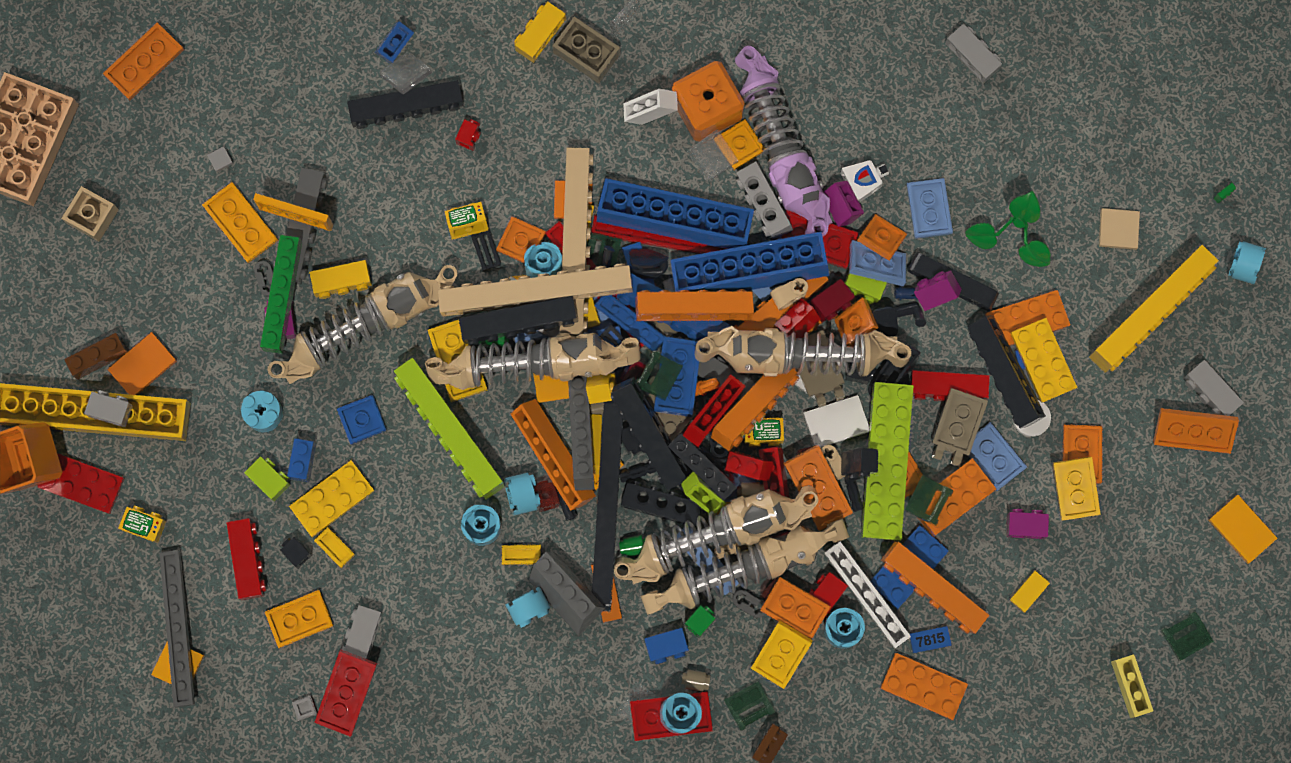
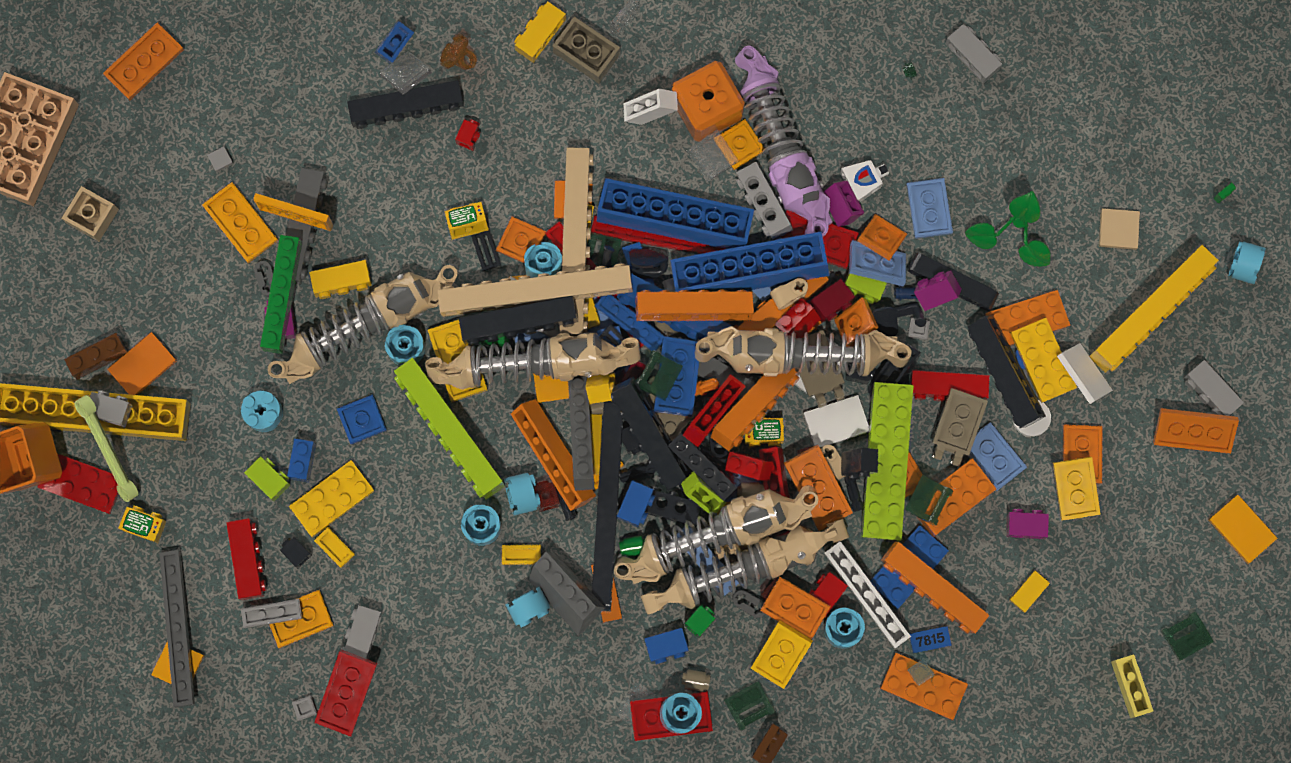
none -> yellowish green piece [74,395,138,502]
none -> light grey tile [241,599,303,629]
none -> medium azure brick [385,325,425,366]
none -> clear orange tile [440,34,477,70]
none -> blue brick [617,481,656,528]
none -> clear green plate [902,62,917,80]
none -> clear light blue tile [907,659,935,686]
none -> light grey tile [908,318,930,340]
none -> white tile [1057,343,1113,404]

